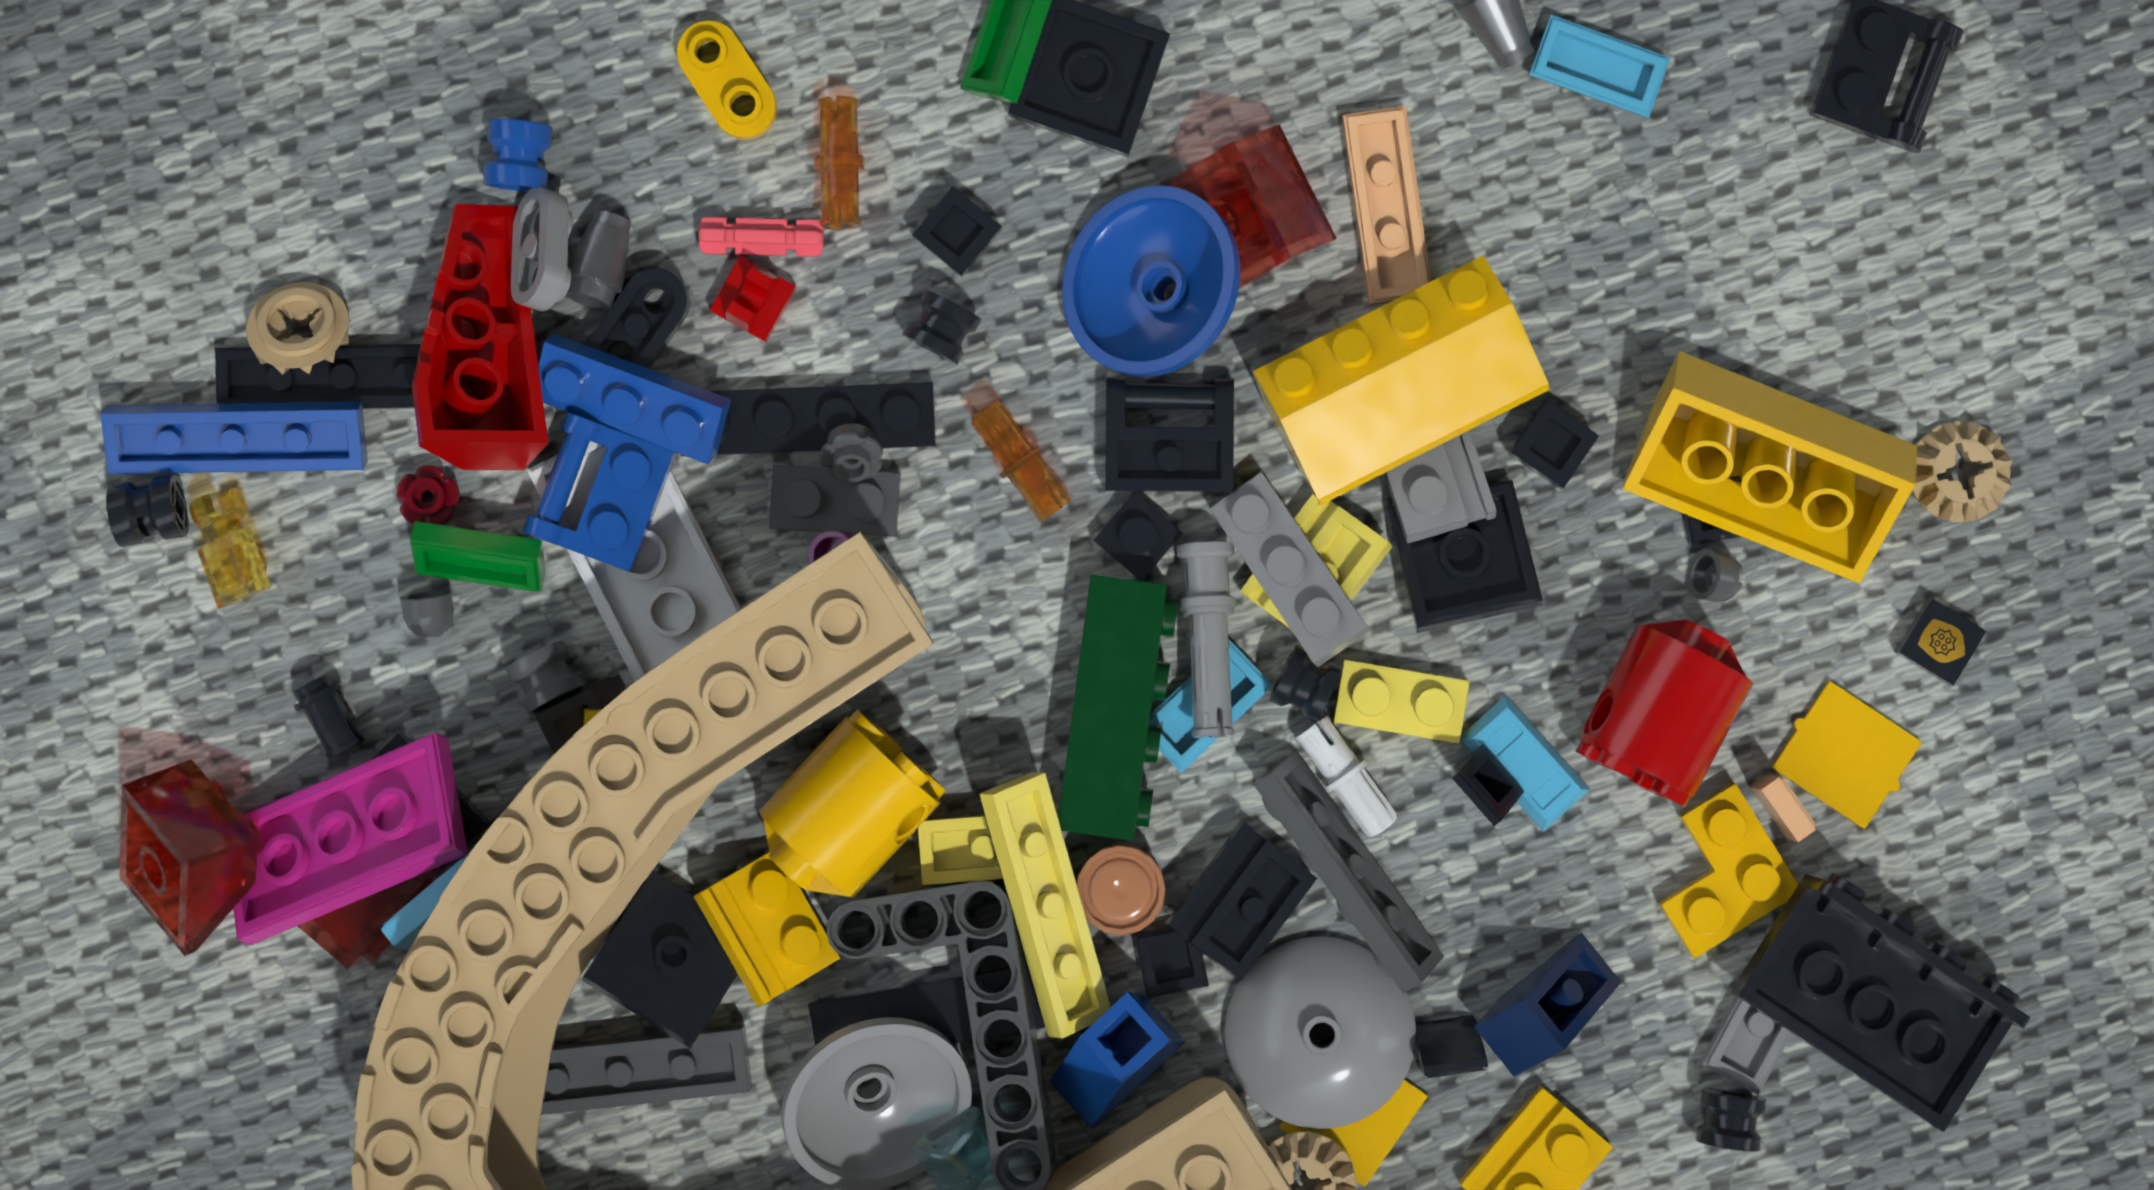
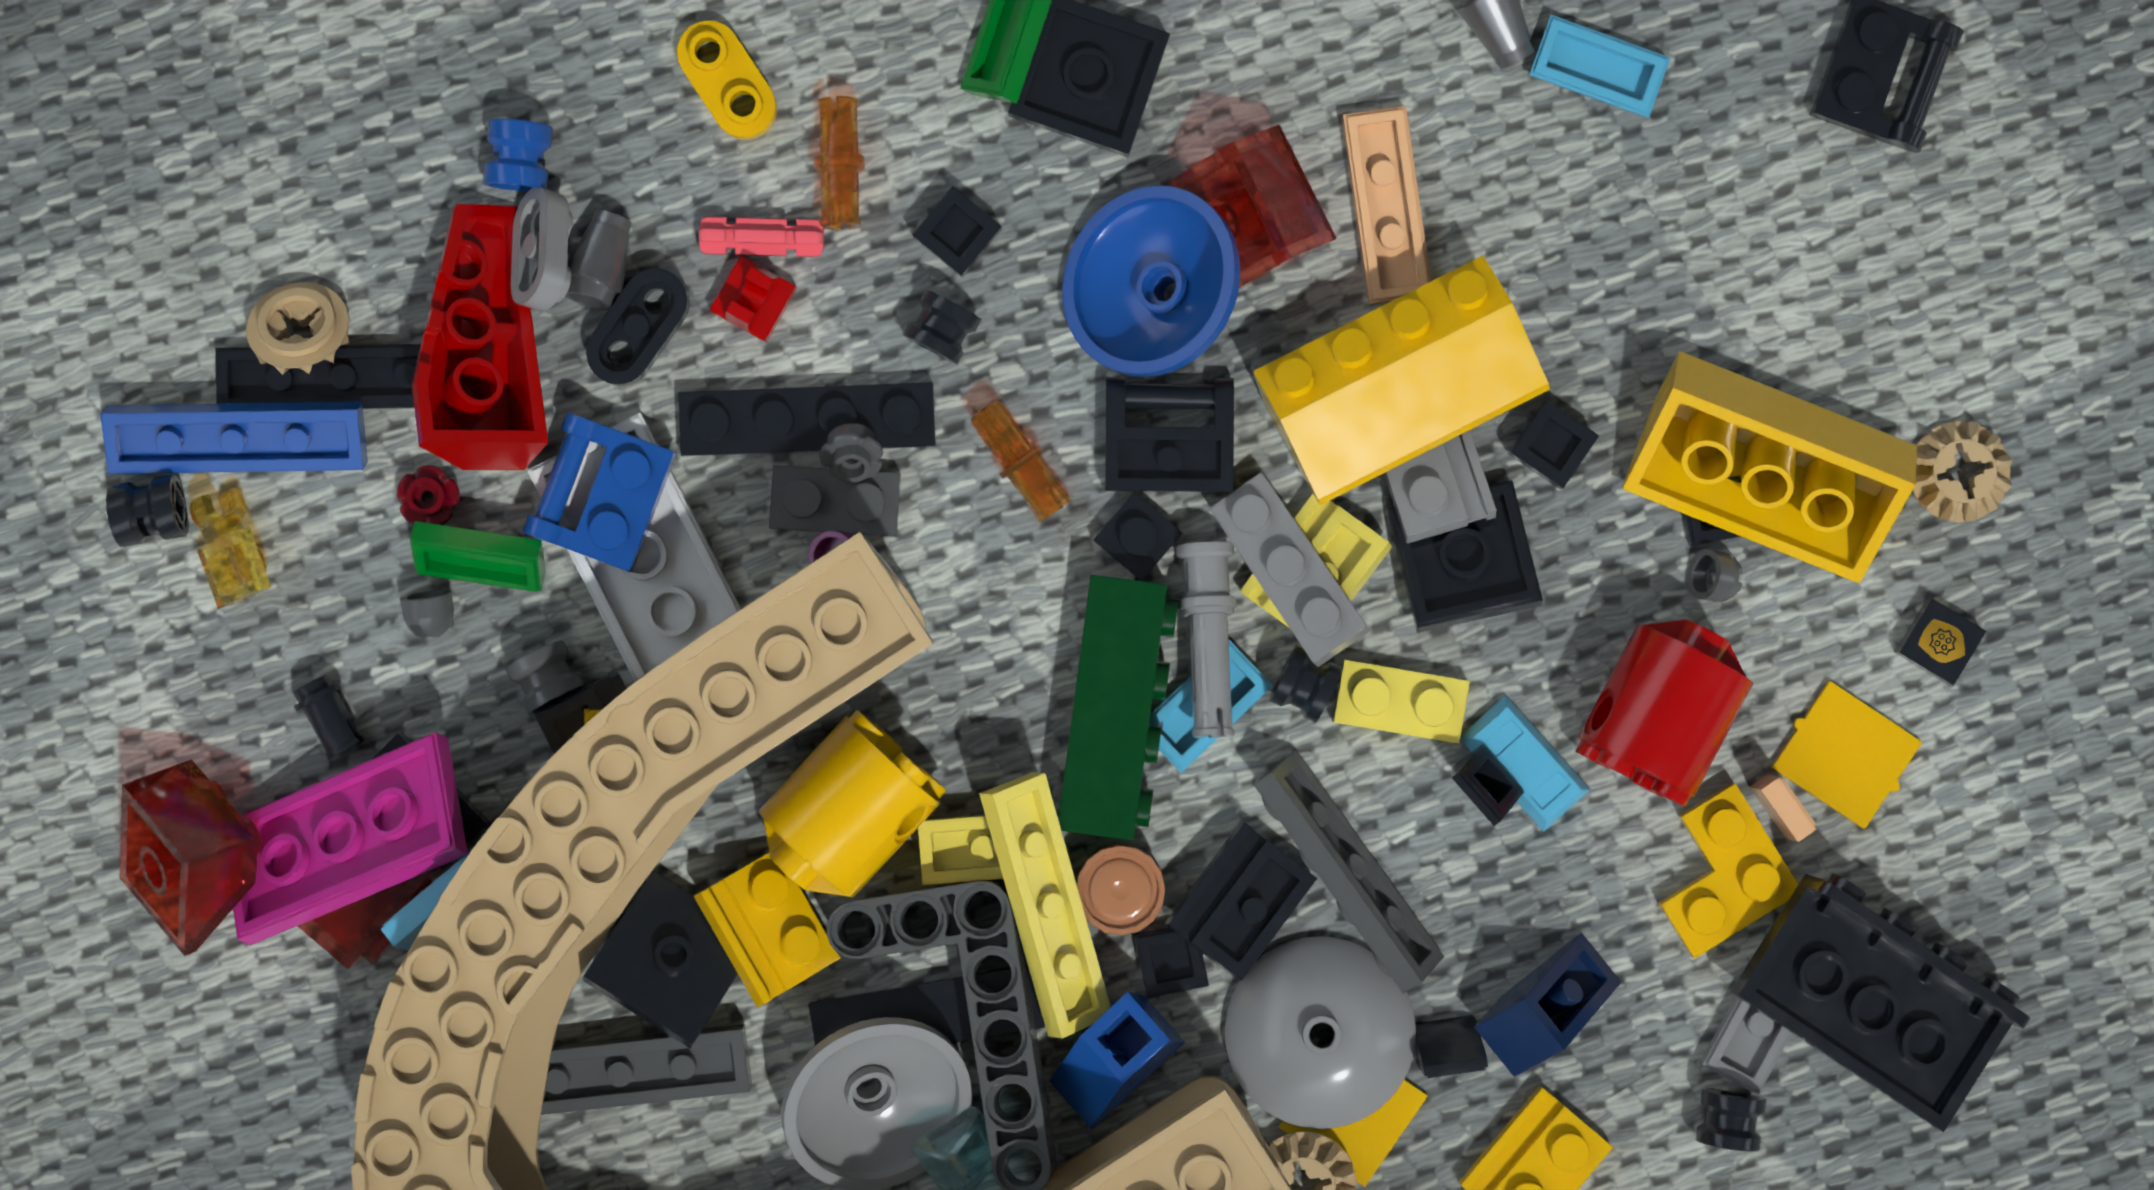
blue plate [538,334,731,464] -> none
white axle [1295,715,1397,837] -> none

